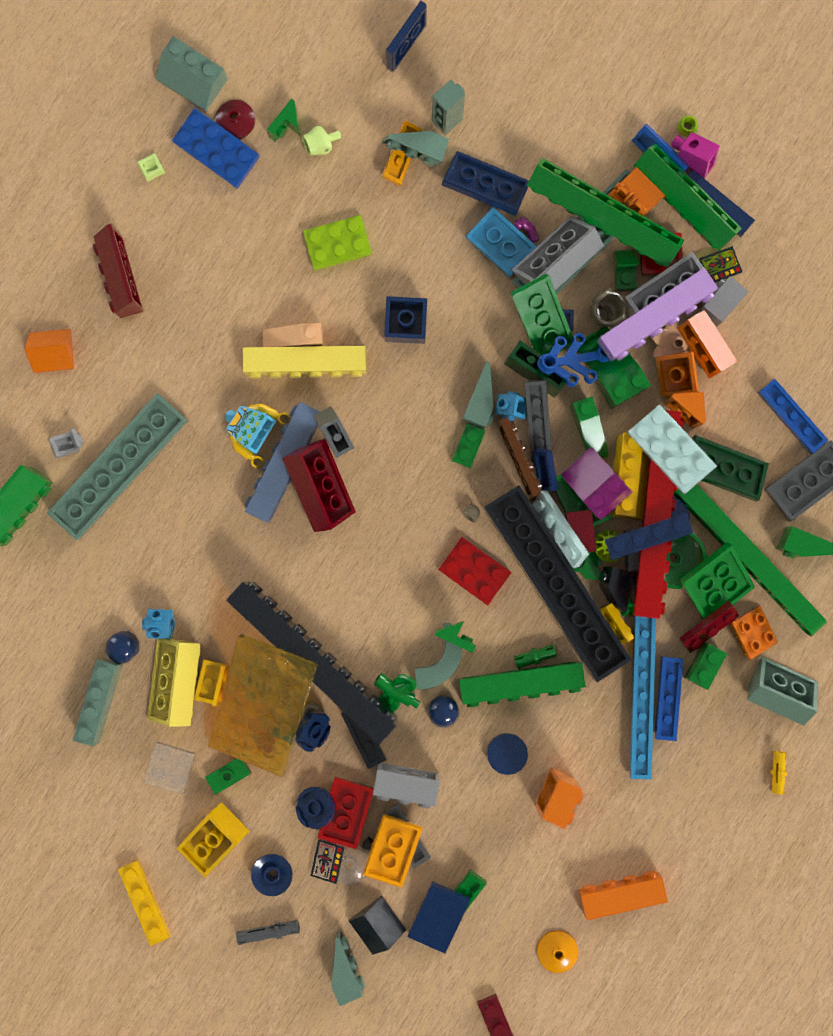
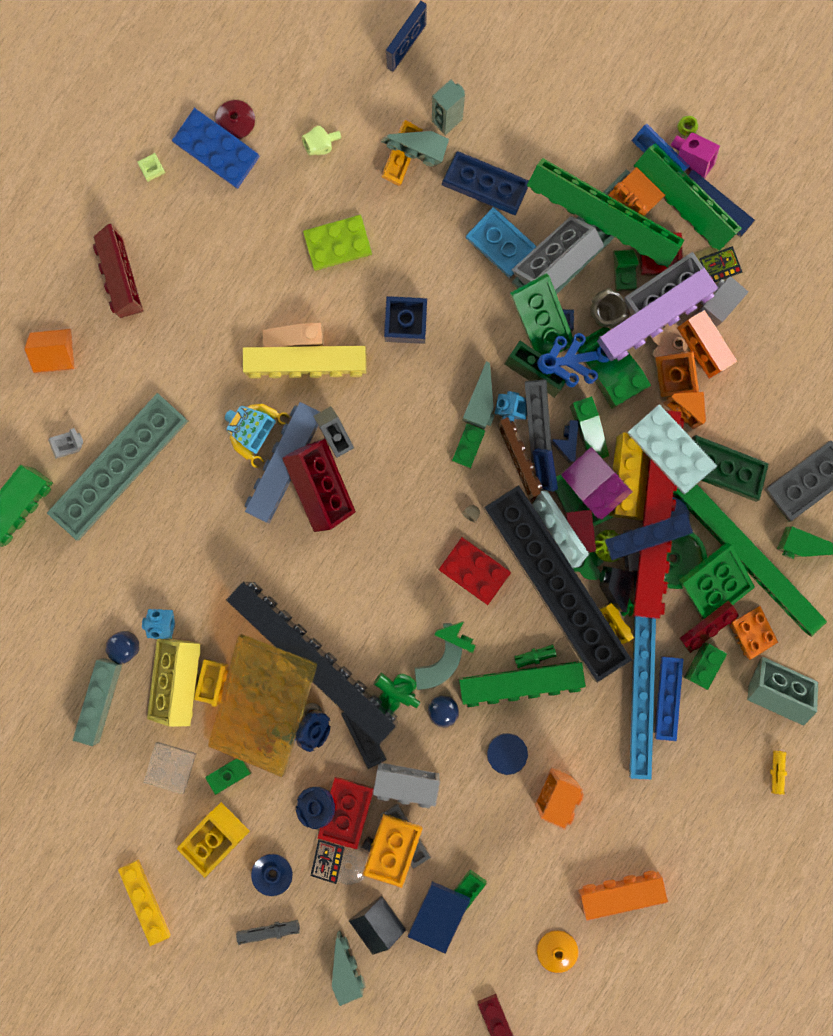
sand green slope [156,36,228,112] -> none
green slope [267,98,300,142] -> none
magenta arm [514,217,540,243] -> none
blue plate [758,379,828,454] -> none
none -> dark blue slope [551,420,578,463]

